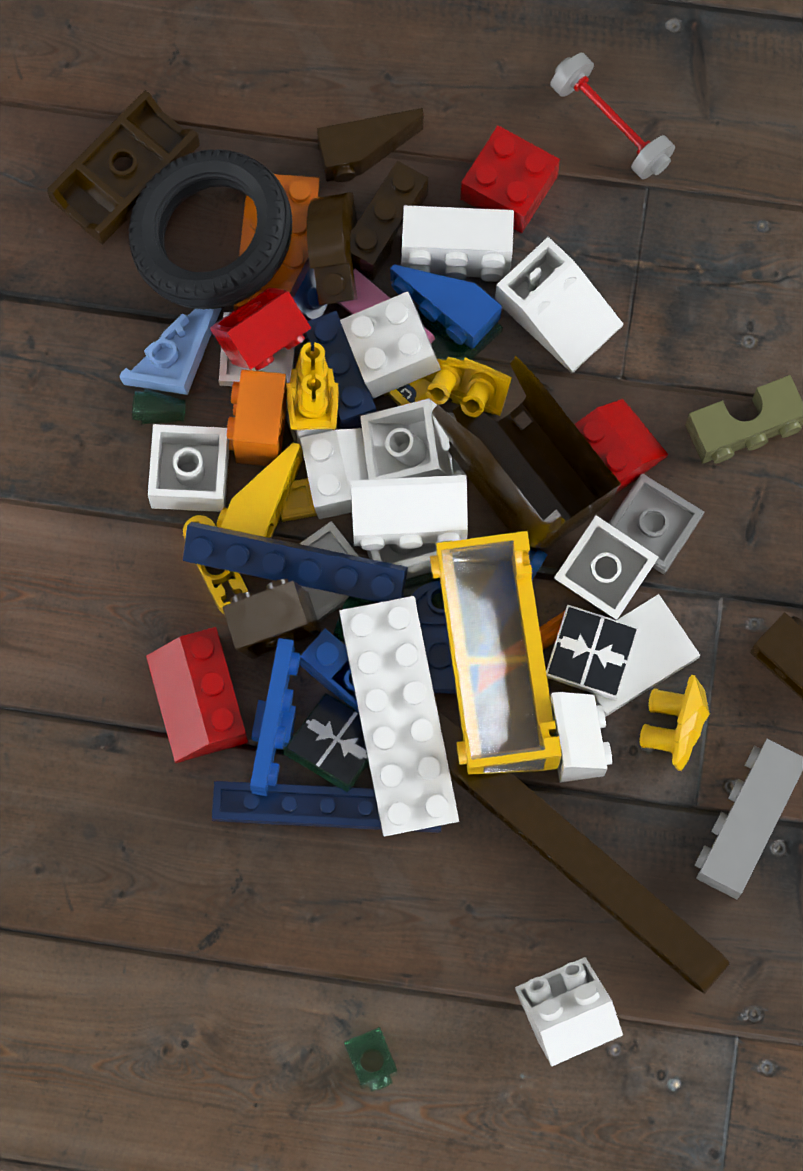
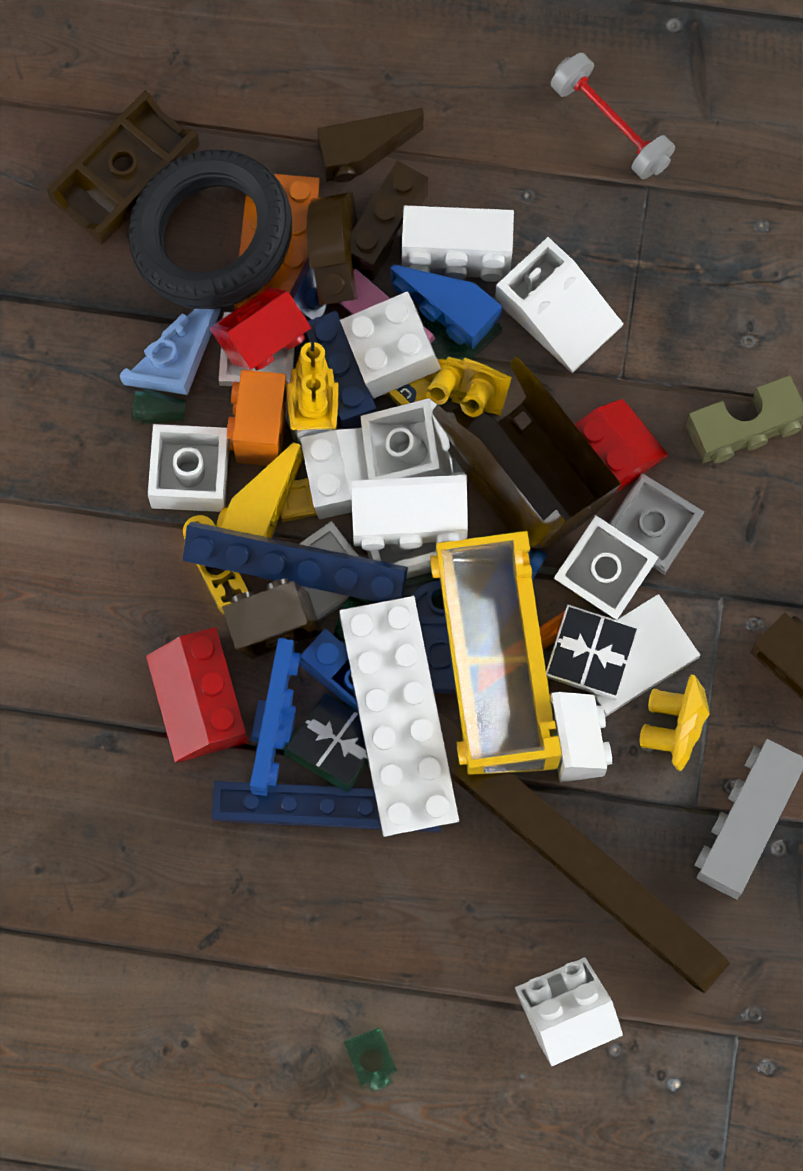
red brick [460,125,560,233] -> none

